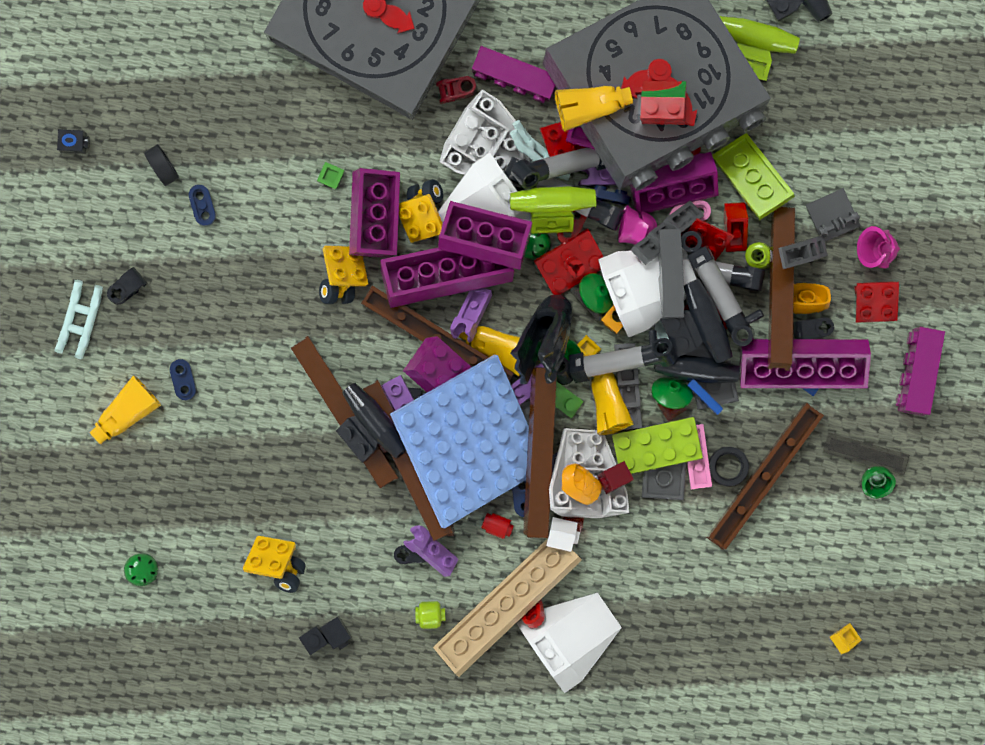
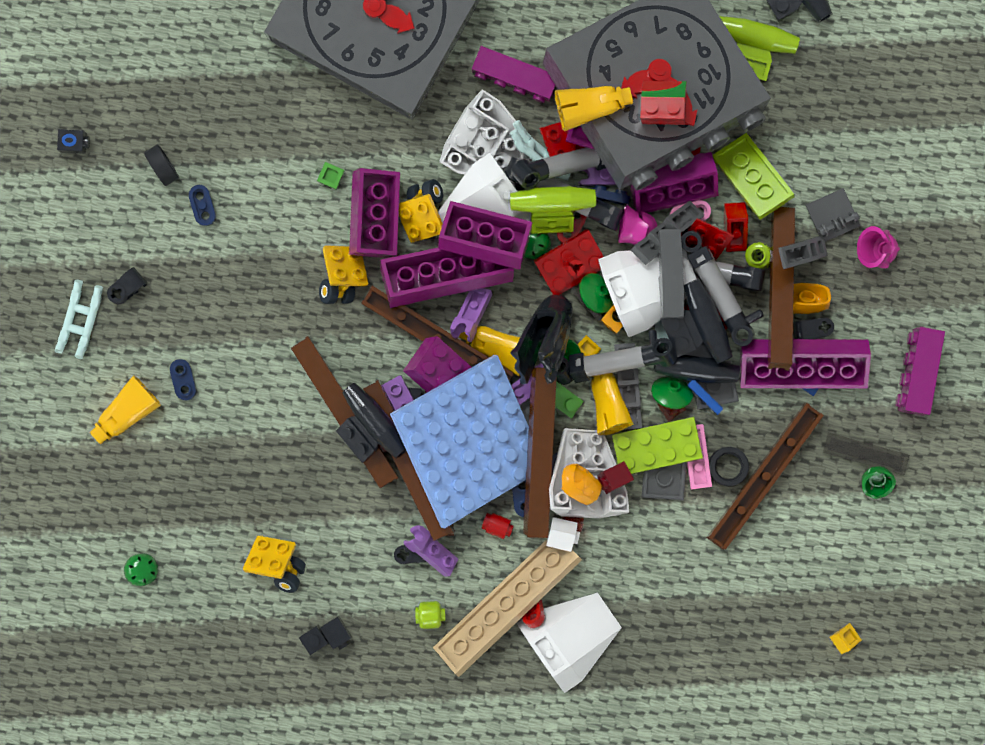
dark red piece [436,76,477,104] -> none
red hinge [854,282,899,323] -> none

